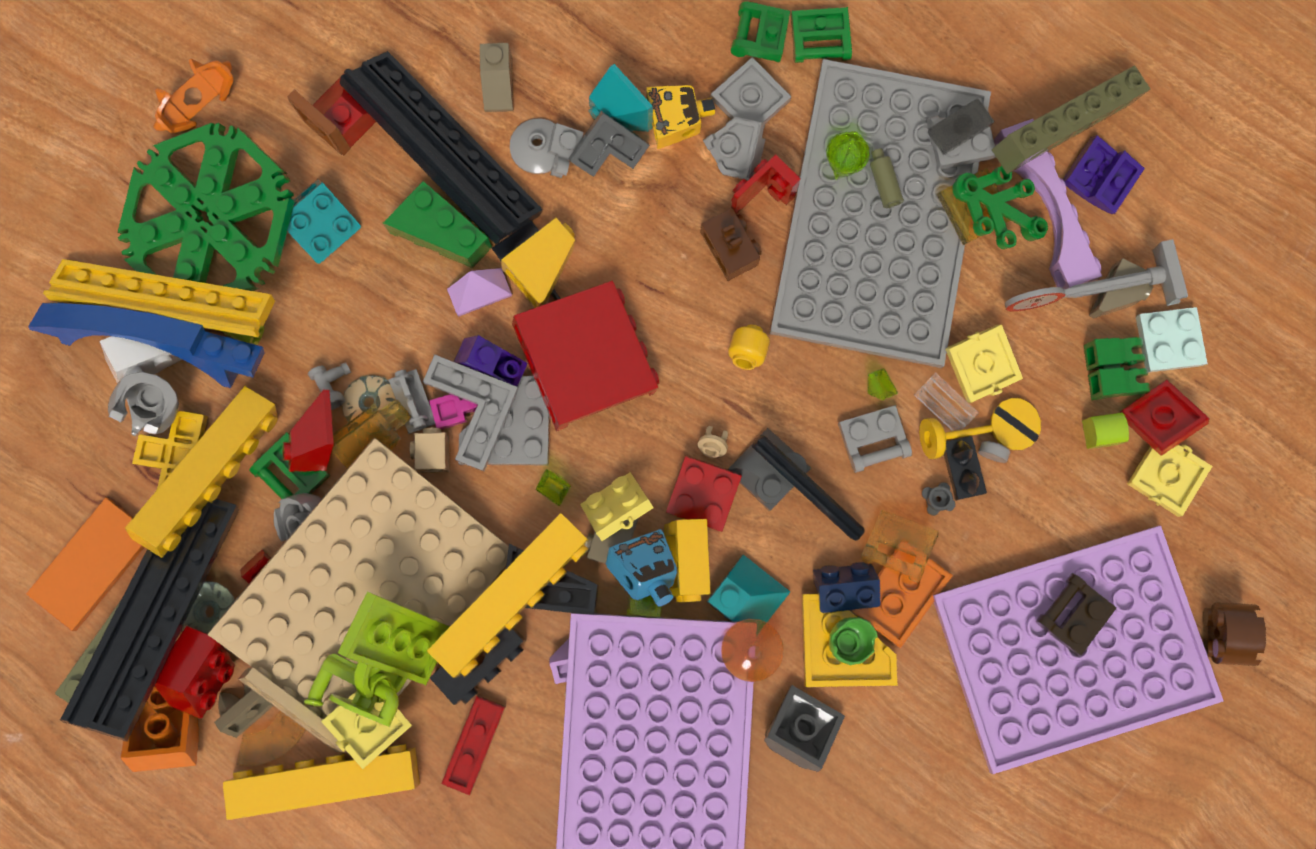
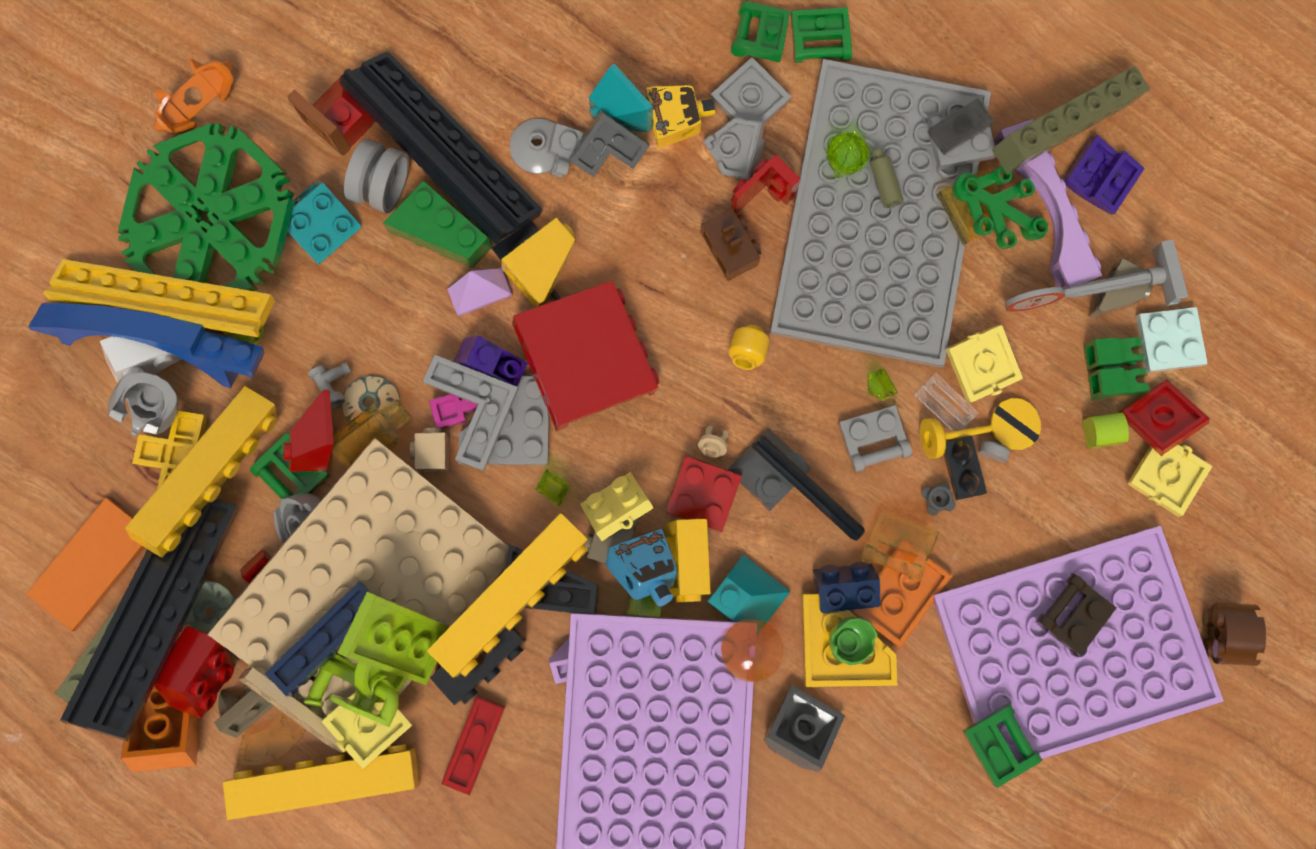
light grey hinge [389,369,435,434] -> none
dark tan slope [480,43,513,112] -> none
none -> dark blue gear [265,581,373,697]
none -> light grey wheel [344,139,409,214]
none -> green plate [962,704,1043,788]

